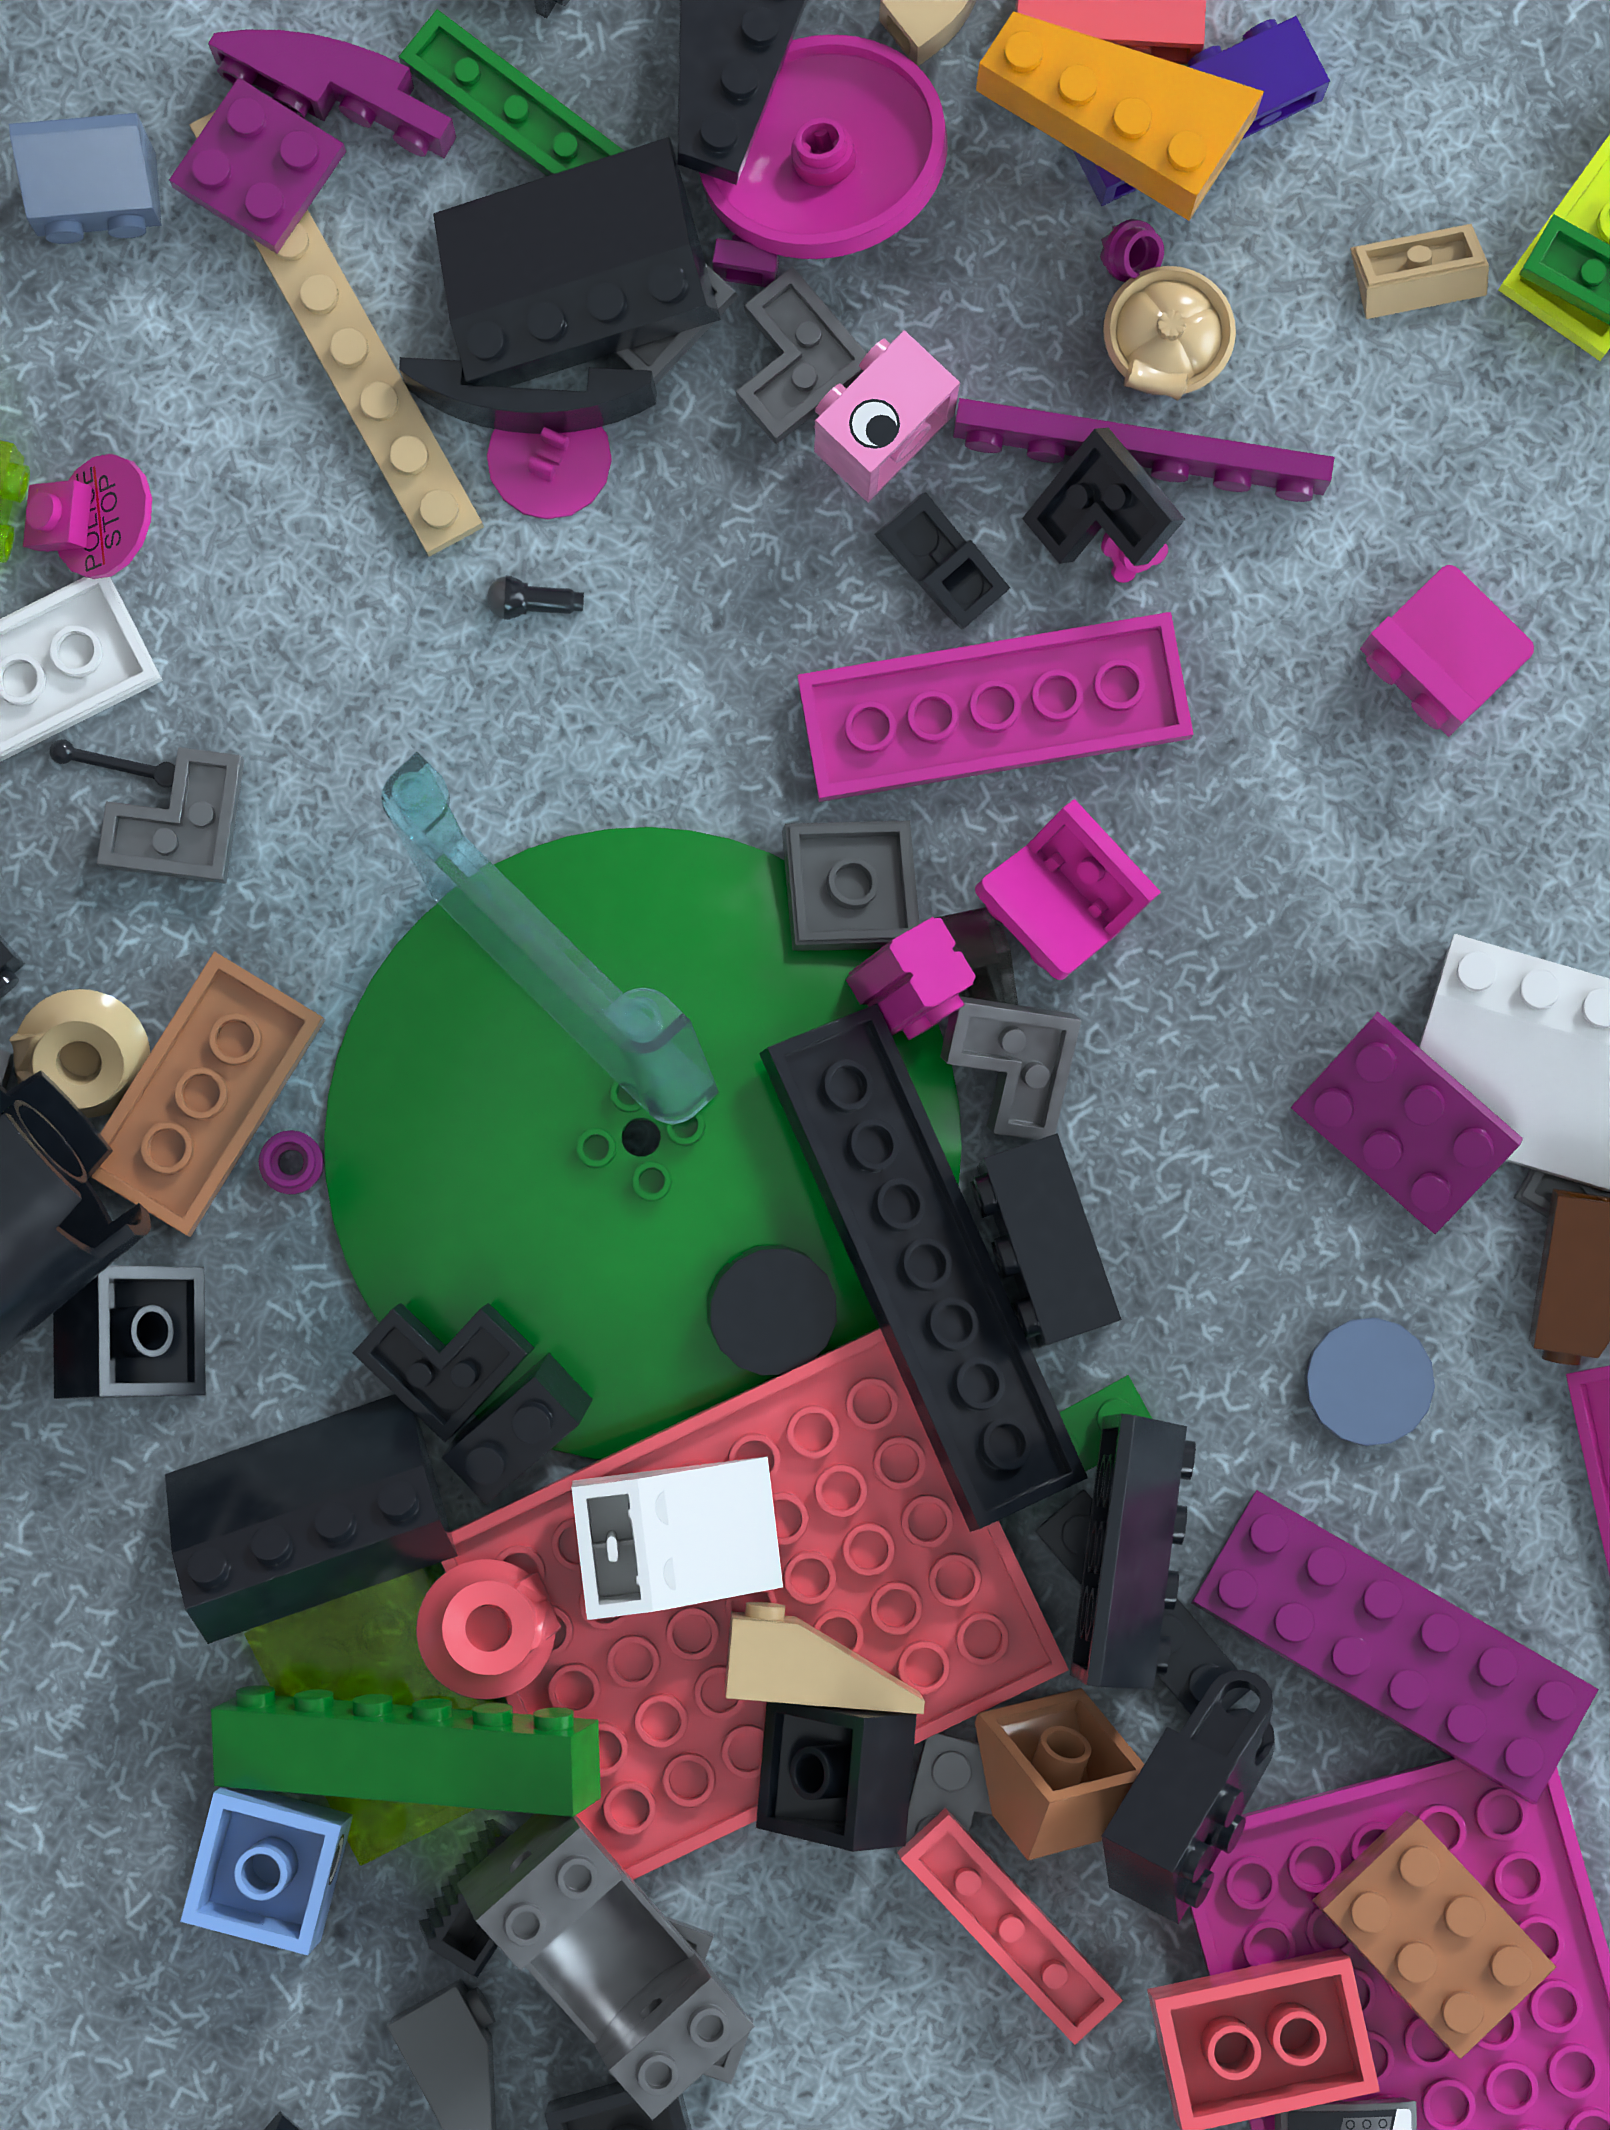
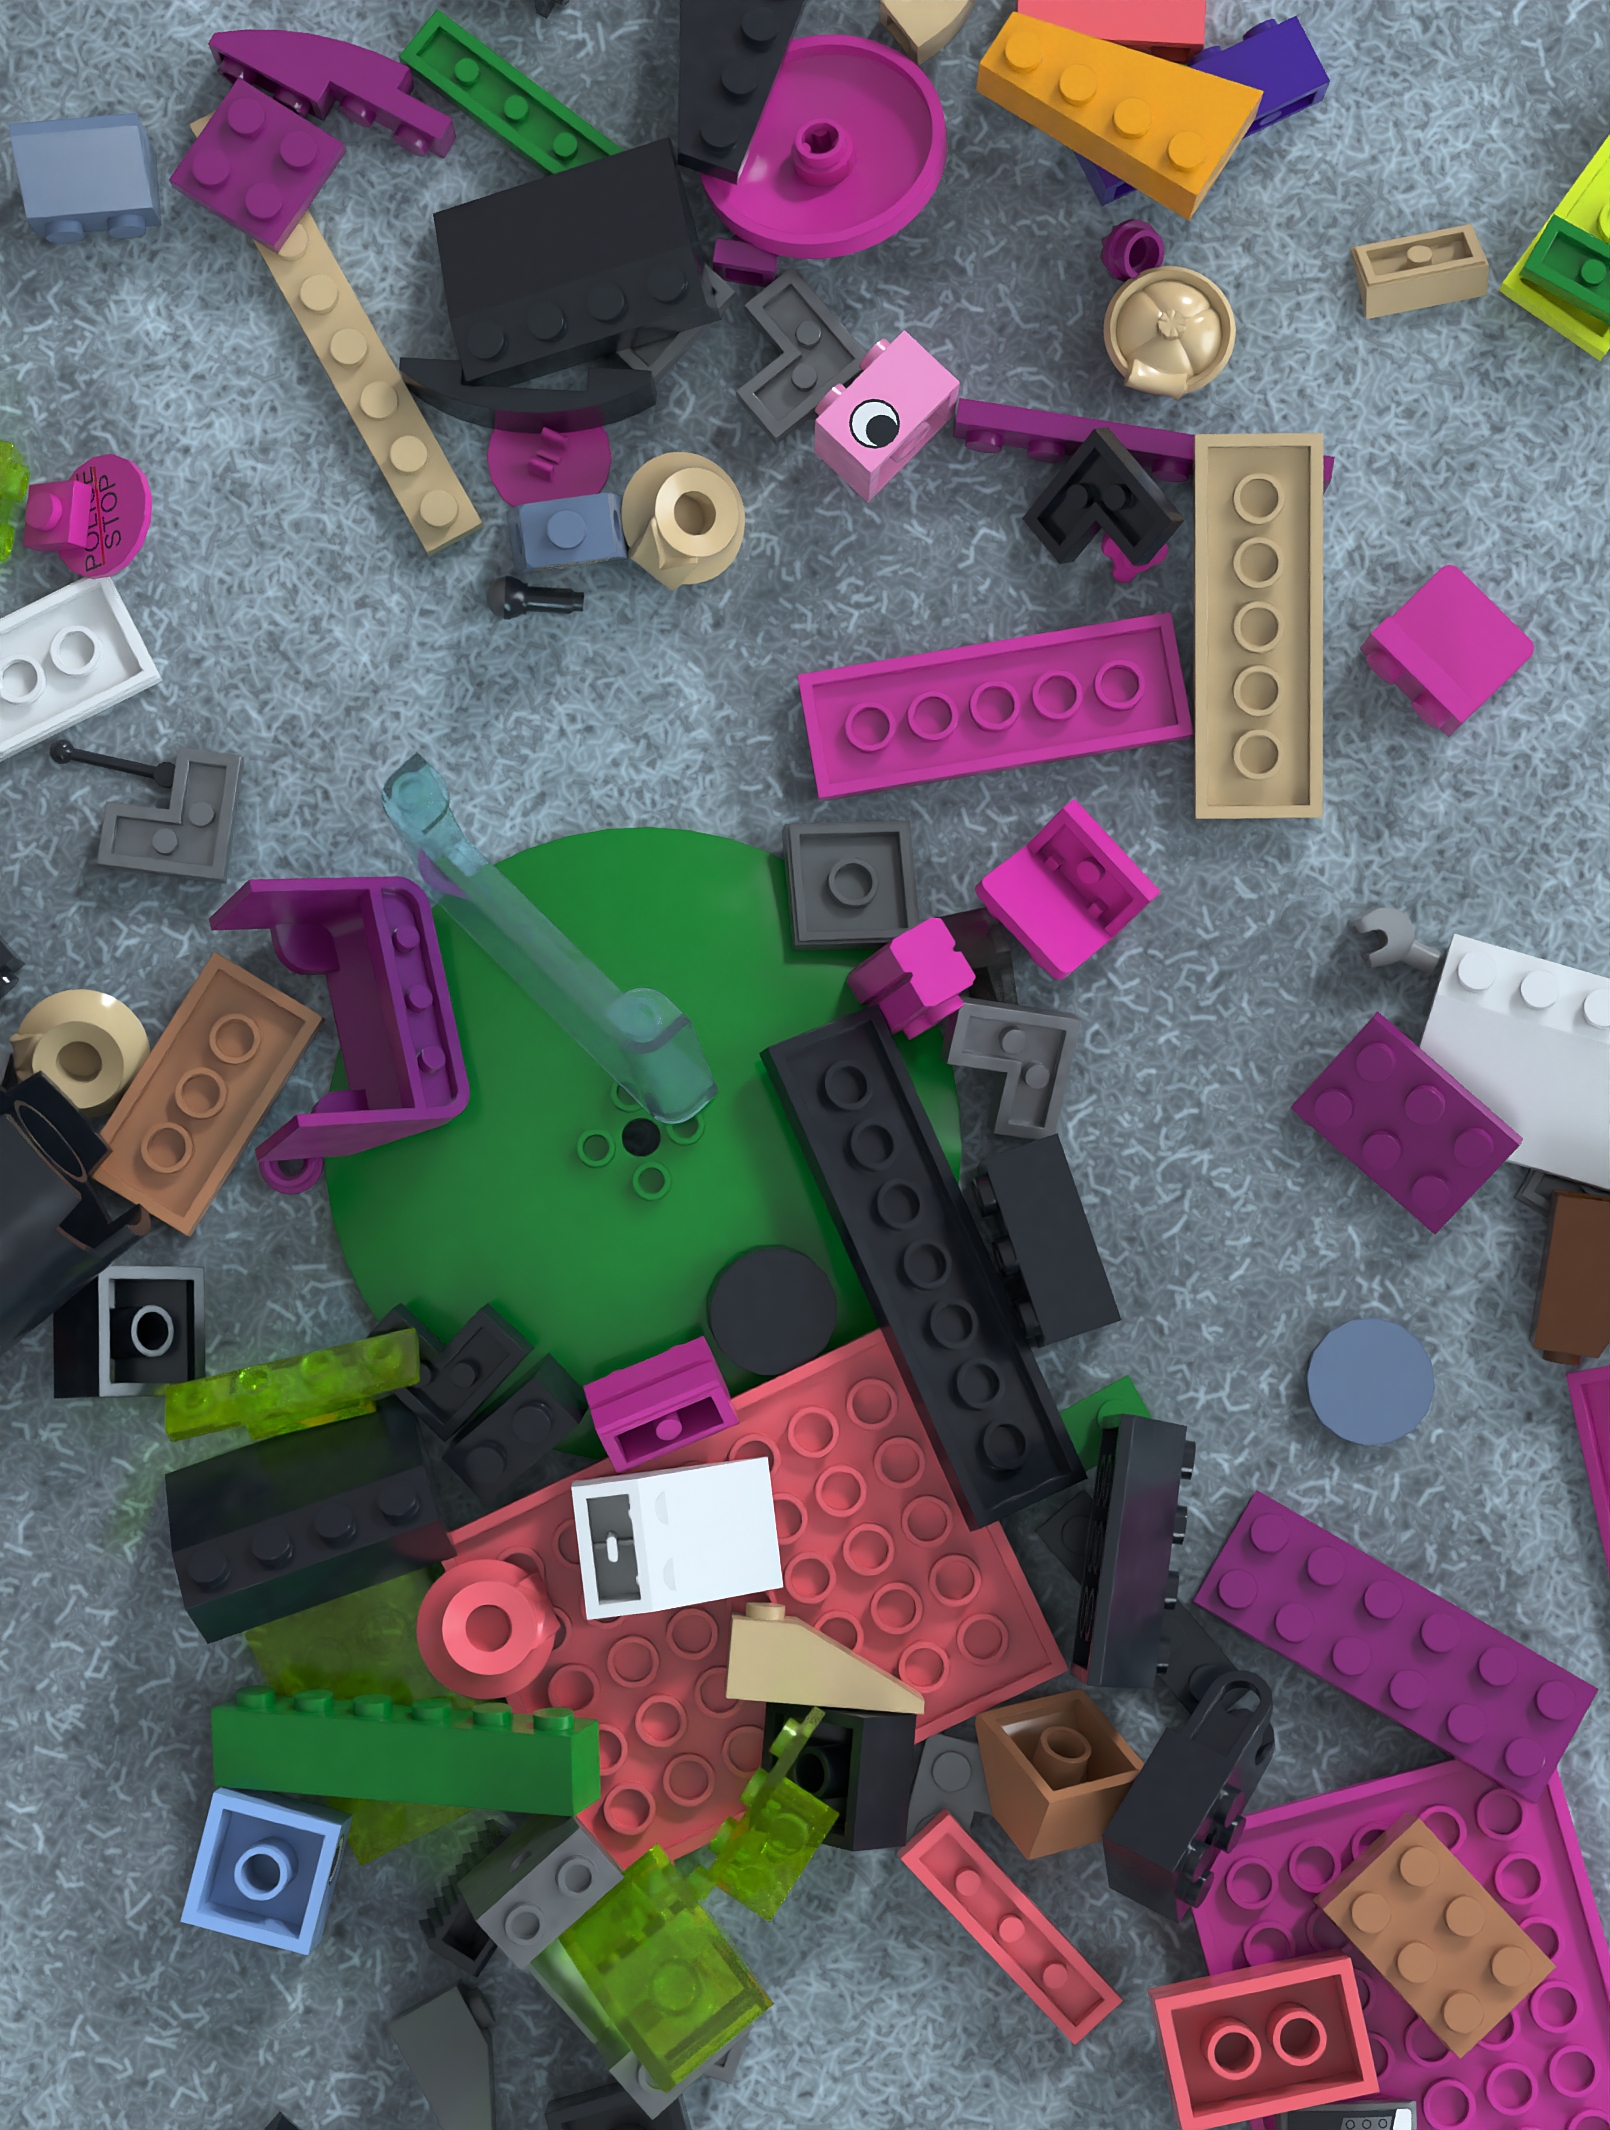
black slope [874,492,1010,629] -> none
none -> clear neon green bracket [165,1327,420,1442]
none -> magenta windscreen [209,876,470,1162]
none -> sand blue torso [506,493,629,575]
none -> clear neon green slope [558,1843,774,2094]
none -> dark pink brick [583,1336,739,1474]
none -> tan piece [621,452,745,591]
none -> clear neon green bracket [674,1706,840,1933]
none -> tan plate [1193,433,1323,819]
none -> light grey piece [1348,907,1441,975]

